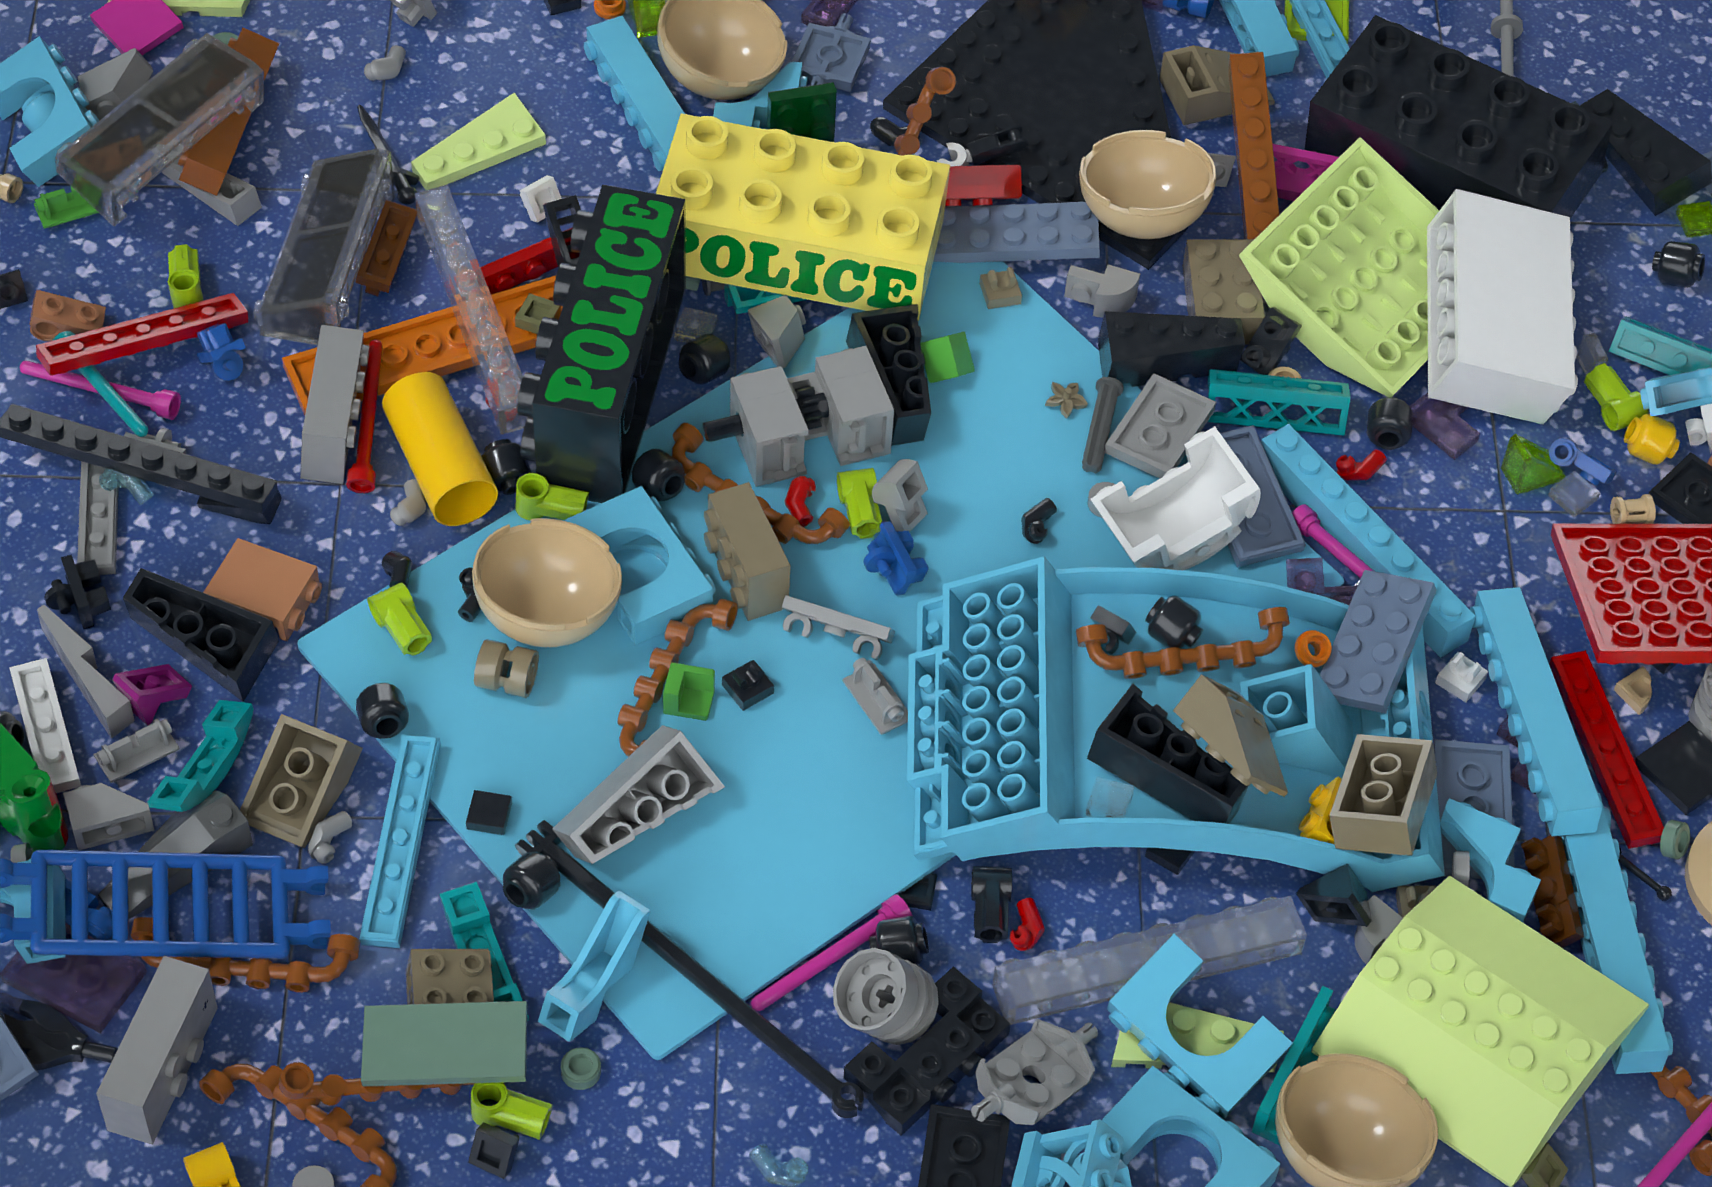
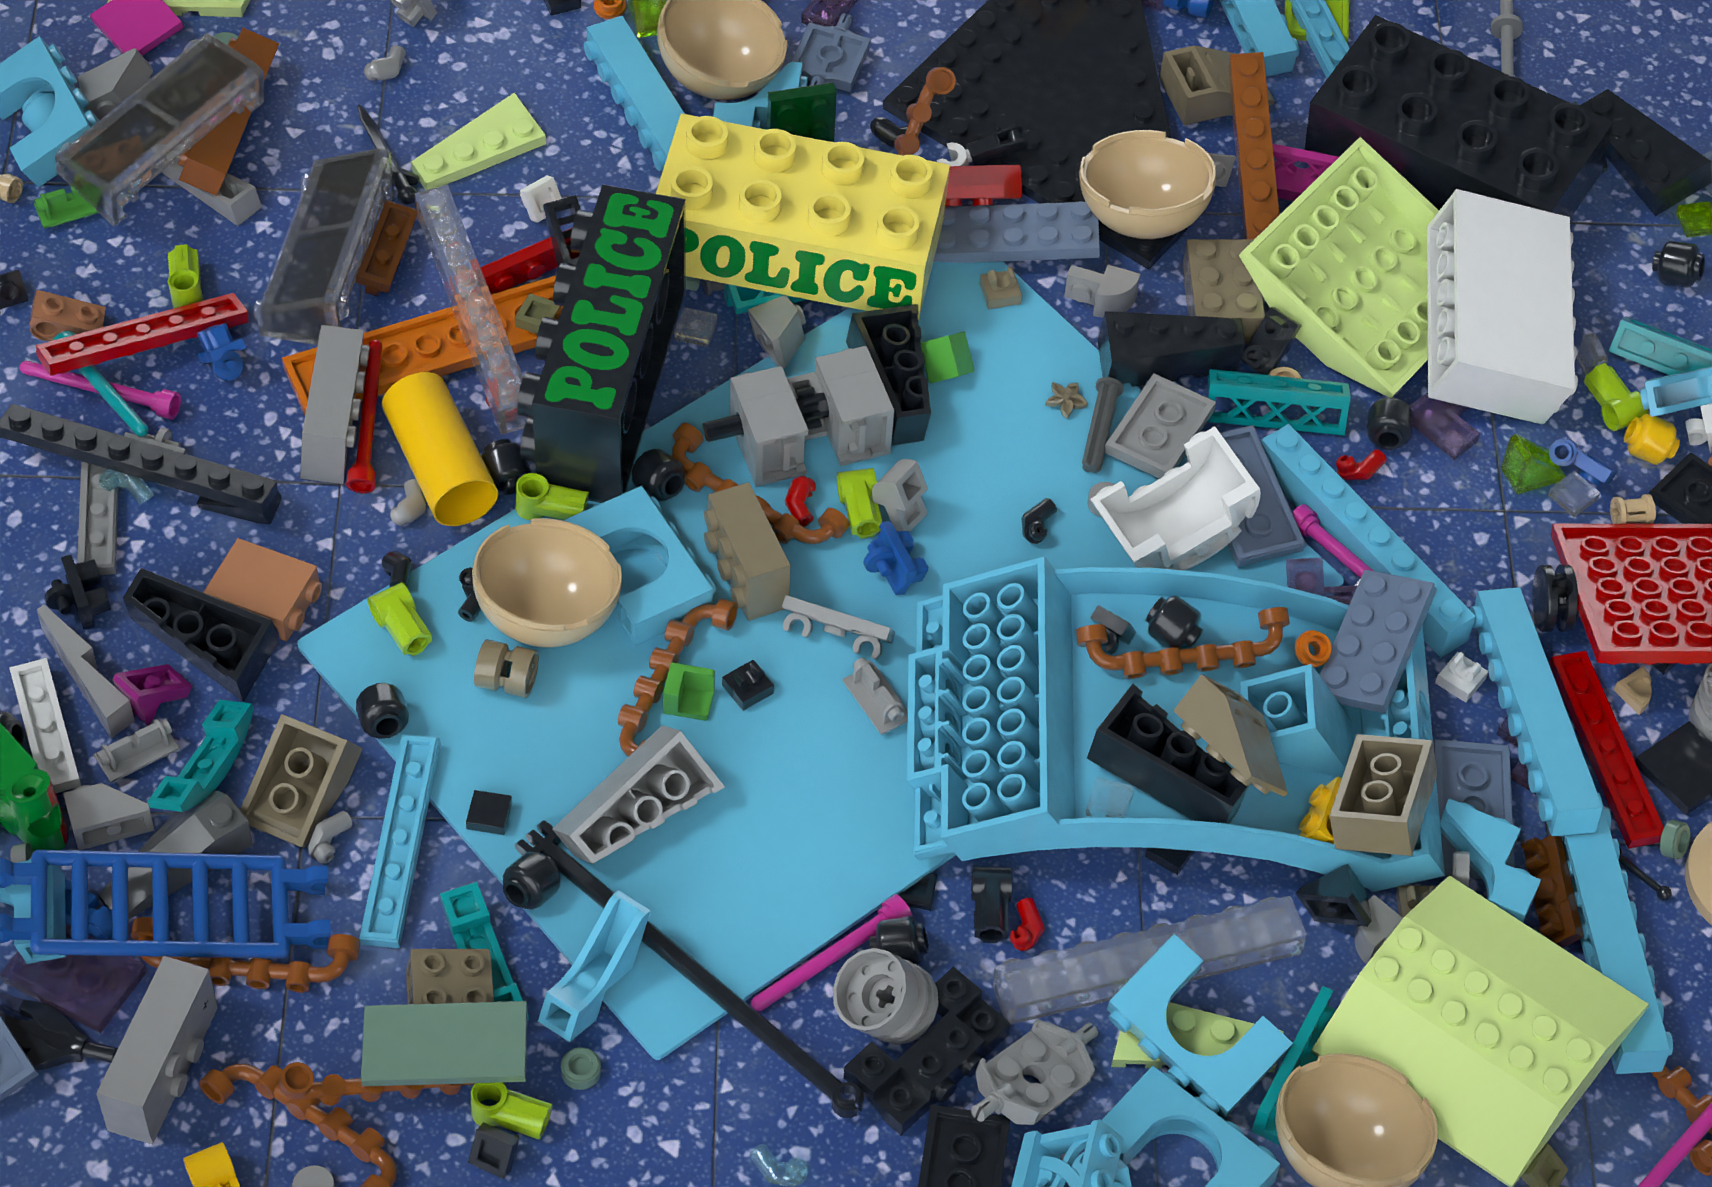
black head [678,334,730,385] -> none
none -> black head [1532,564,1578,632]

